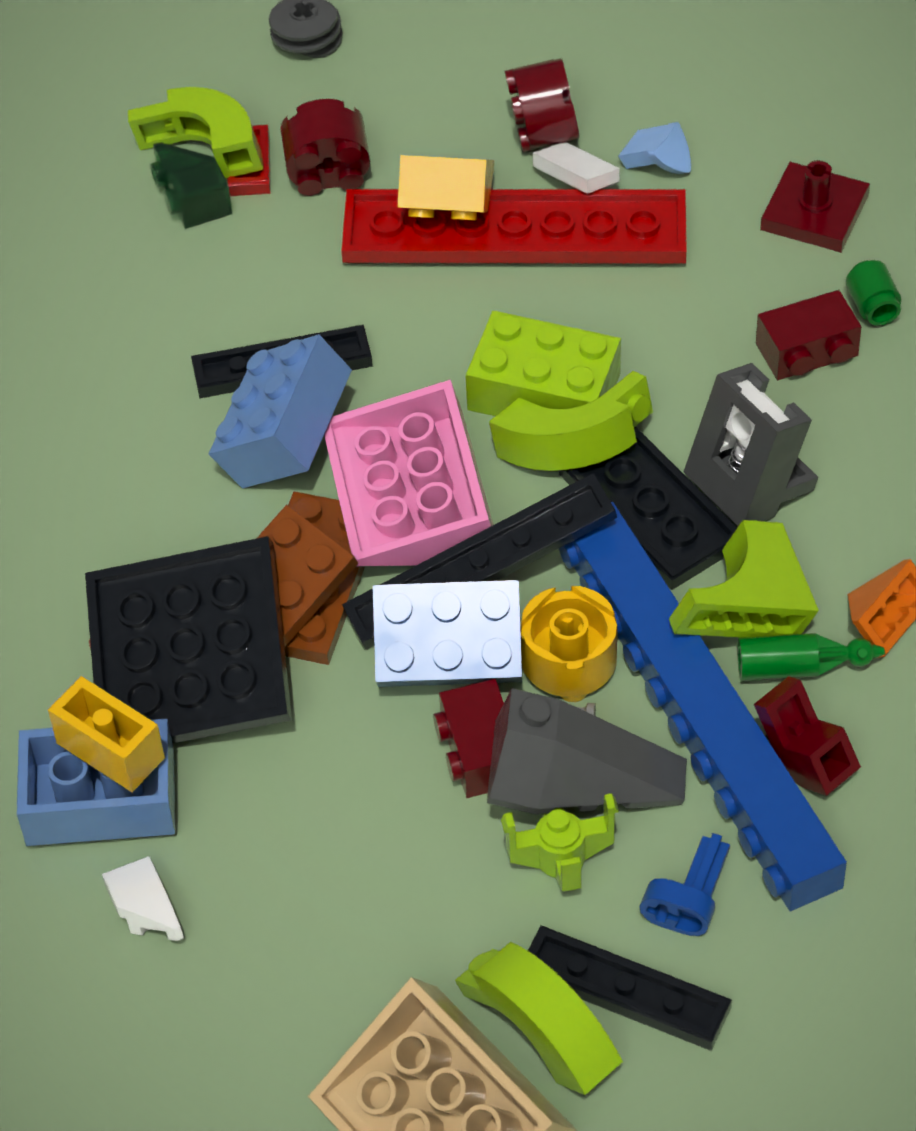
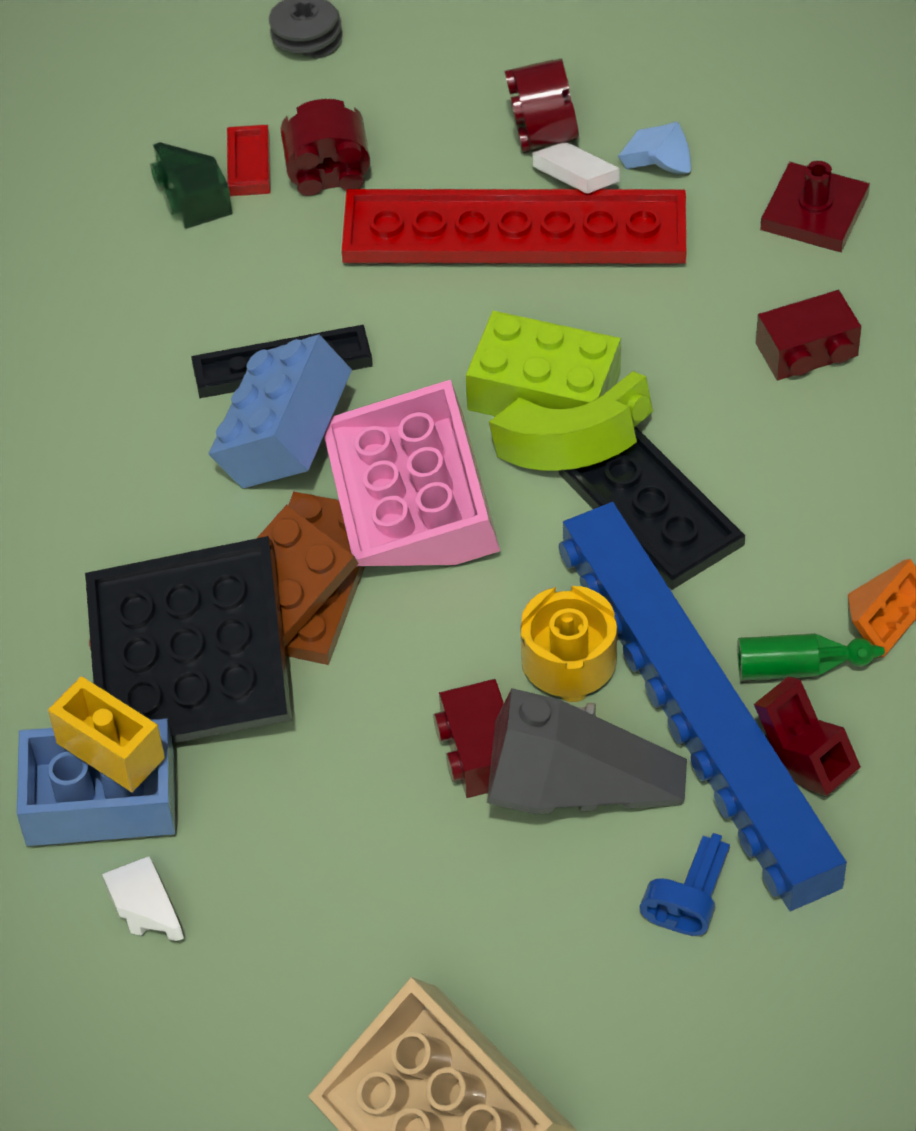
lime arch [128,87,264,179] -> none
black plate [342,473,617,649] -> none
brick [373,580,522,687] -> none
yellow slope [398,155,494,220] -> none
lime arch [455,942,623,1095] -> none
lime piece [501,793,619,891] -> none
black tile [528,925,732,1051] -> none
lime arch [669,520,819,638] -> none
dark grey brick [683,363,819,526] -> none
green brick [845,260,901,326] -> none

